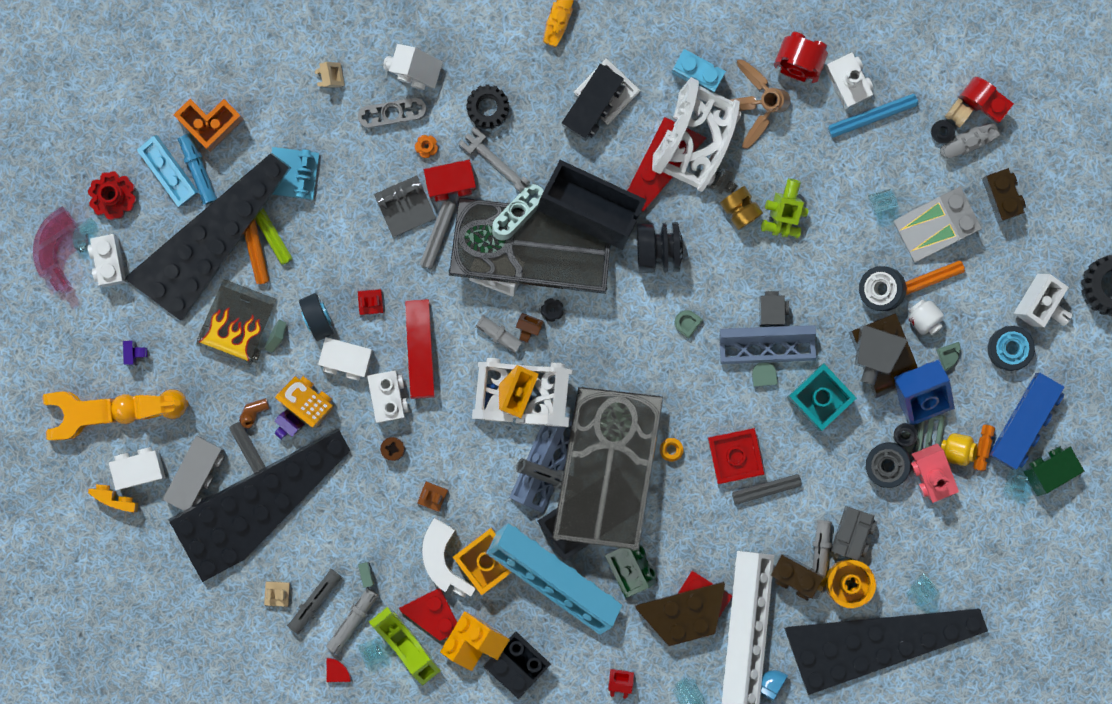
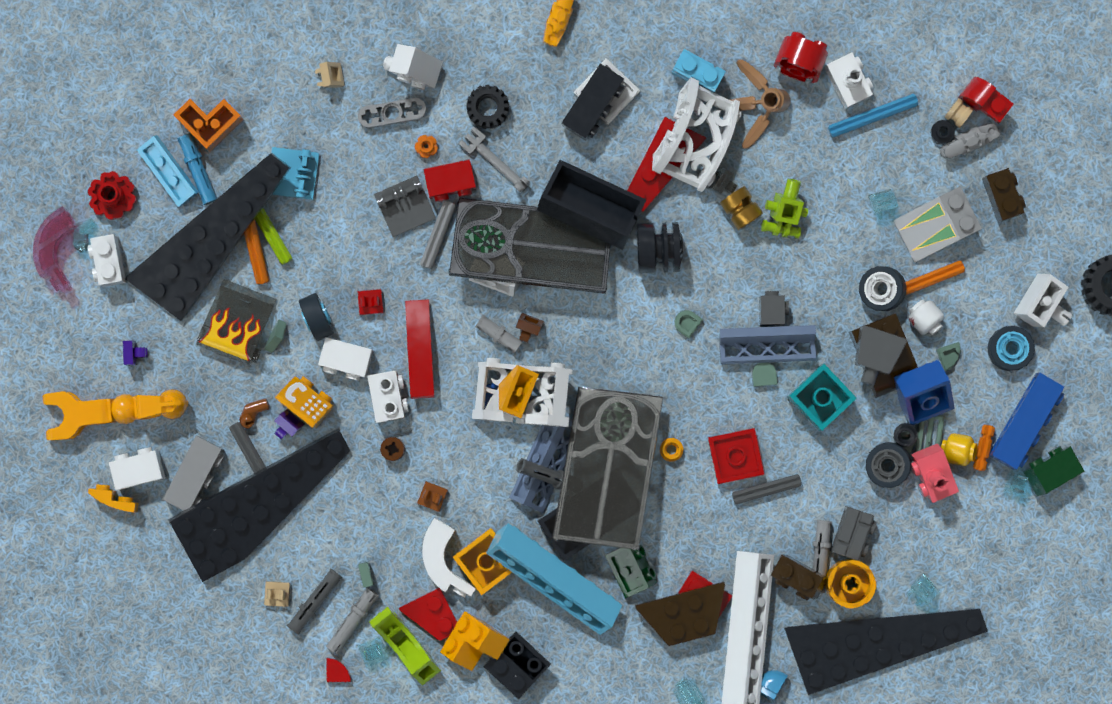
light aqua beam [492,184,543,240] -> none
black plate [541,298,564,322] -> none
red tile [608,669,634,699] -> none

